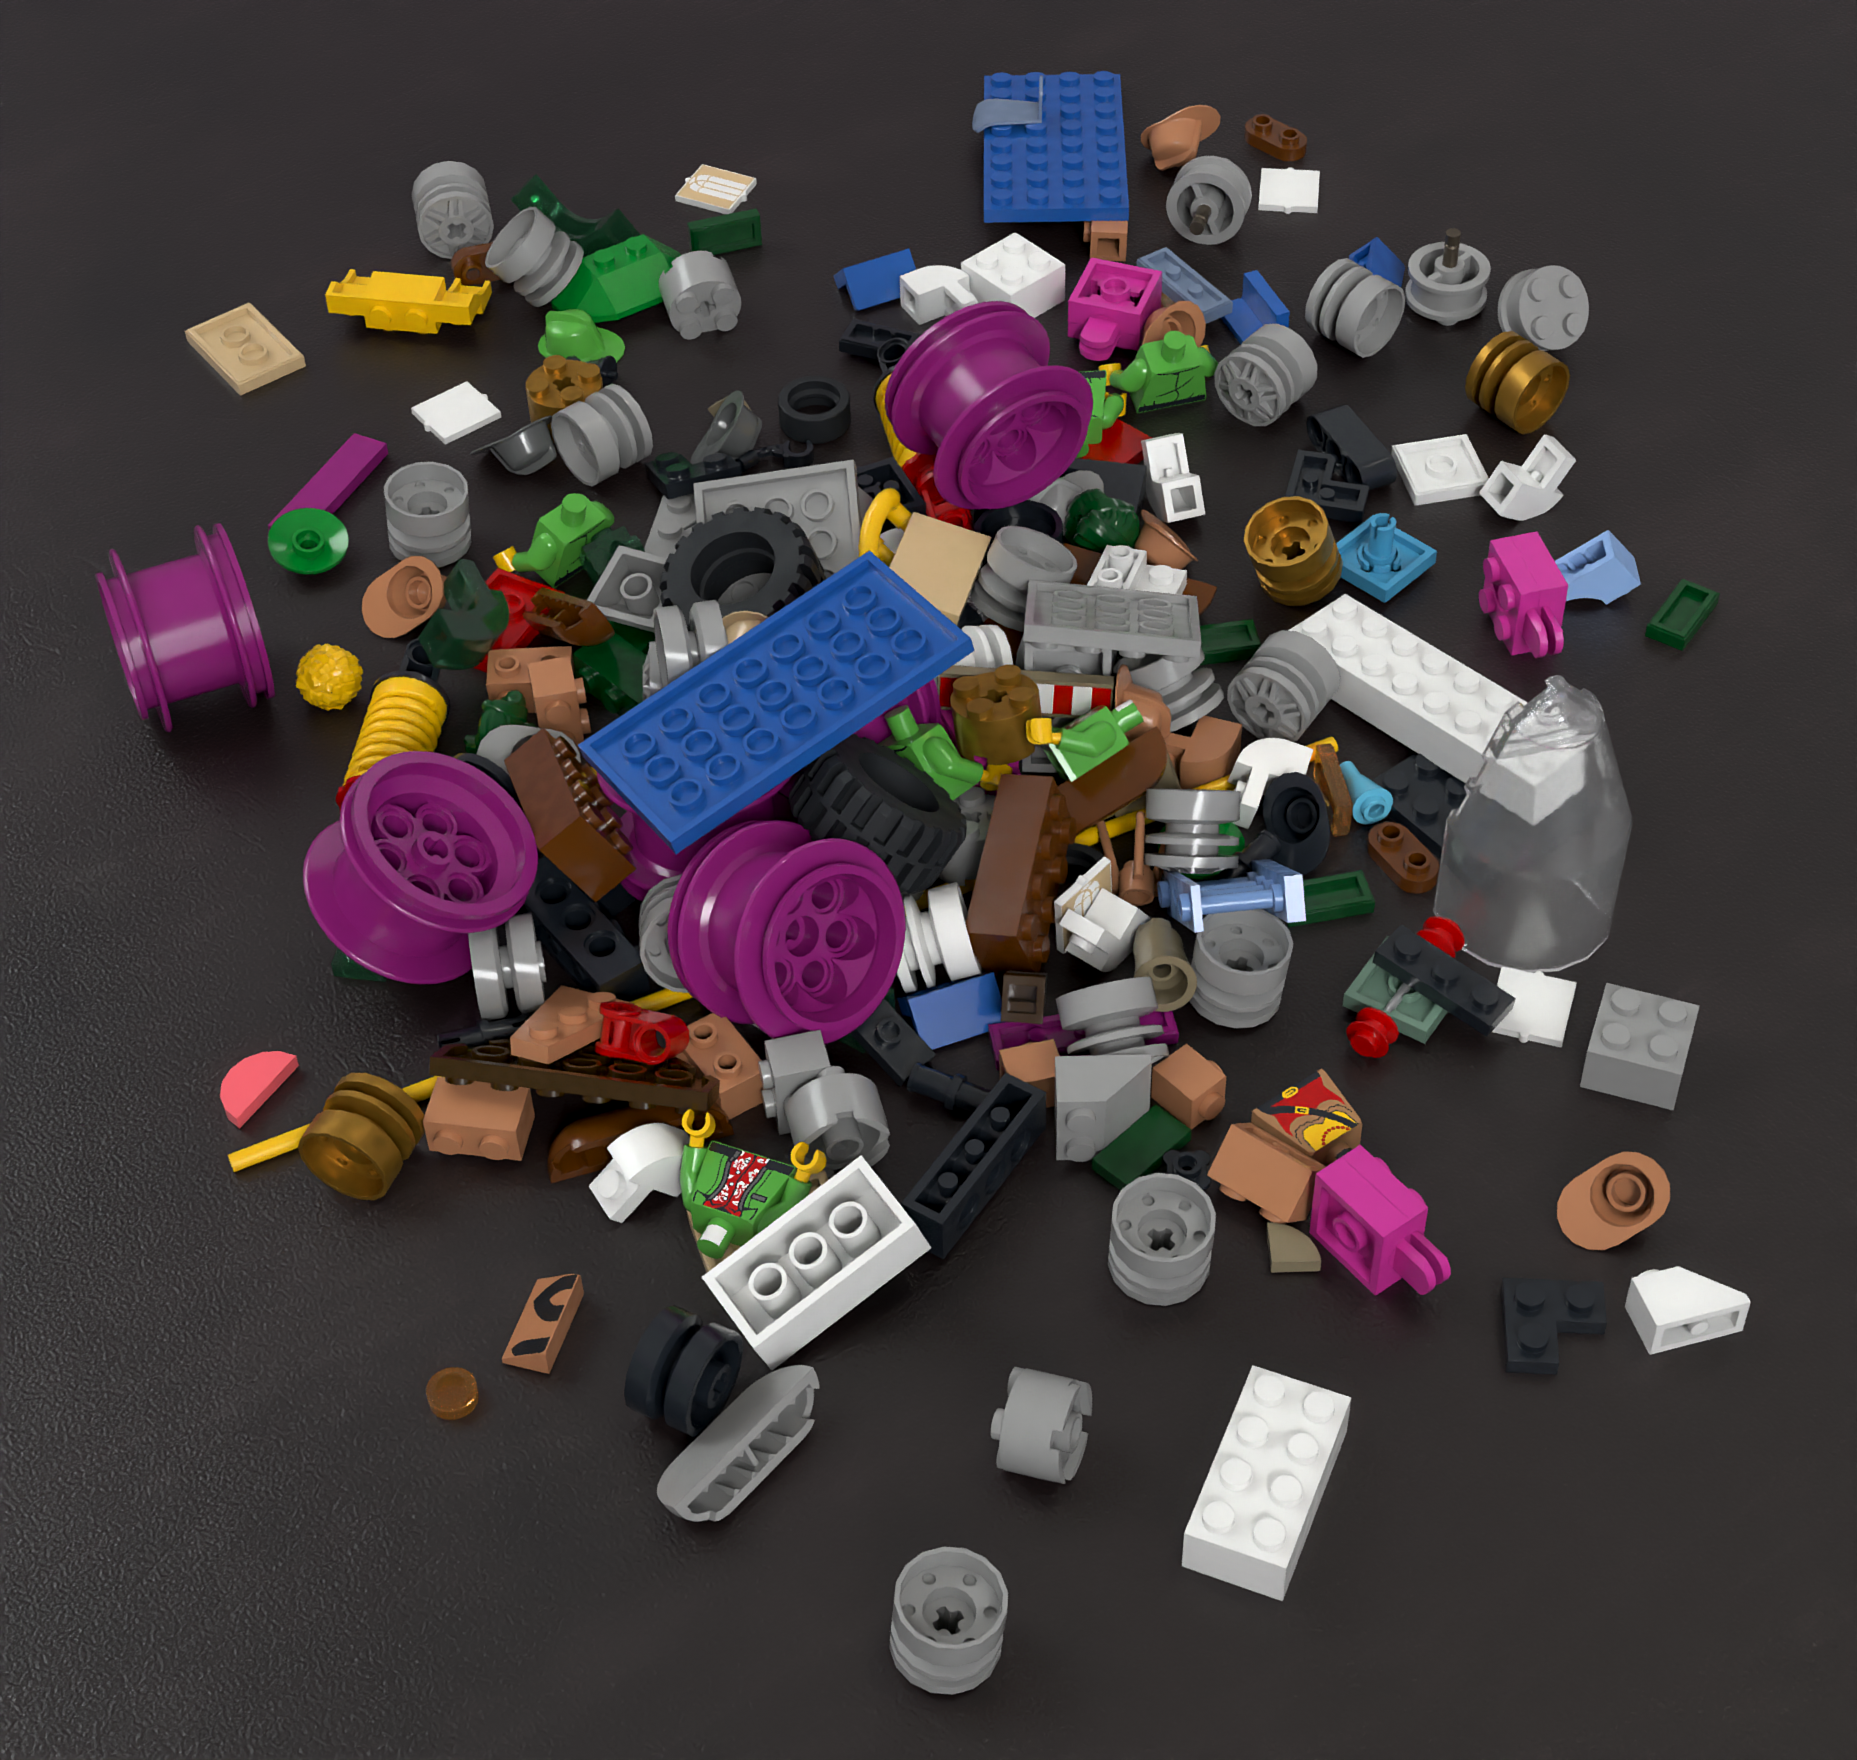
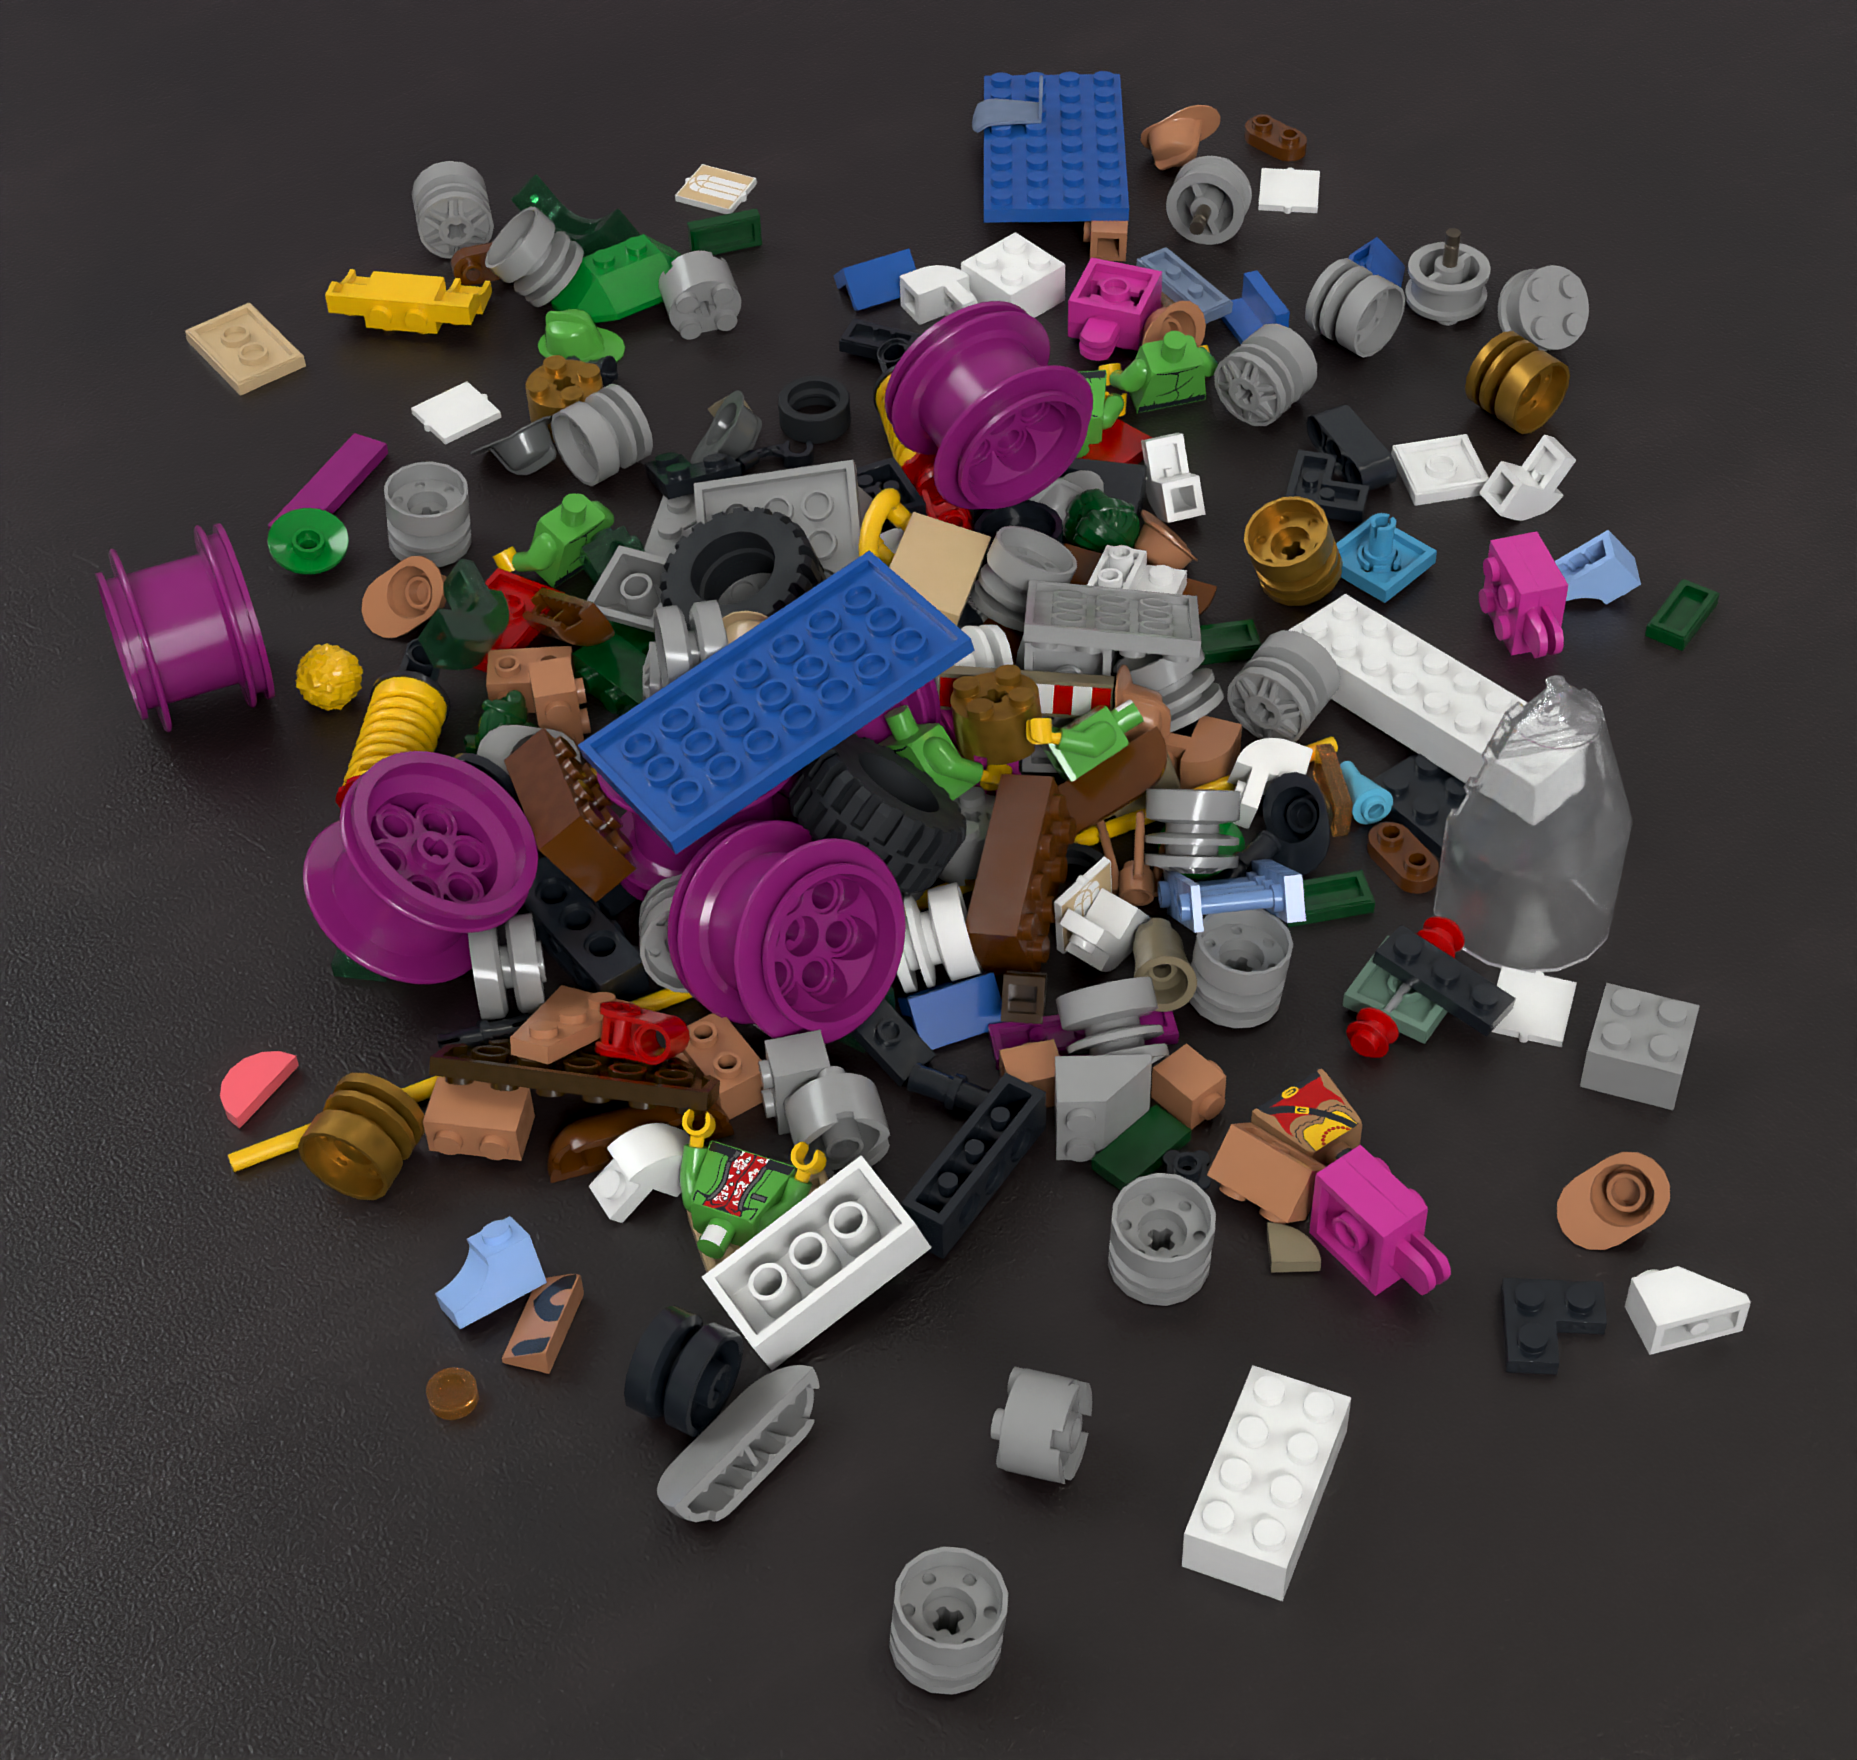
none -> light blue arch [435,1216,547,1329]

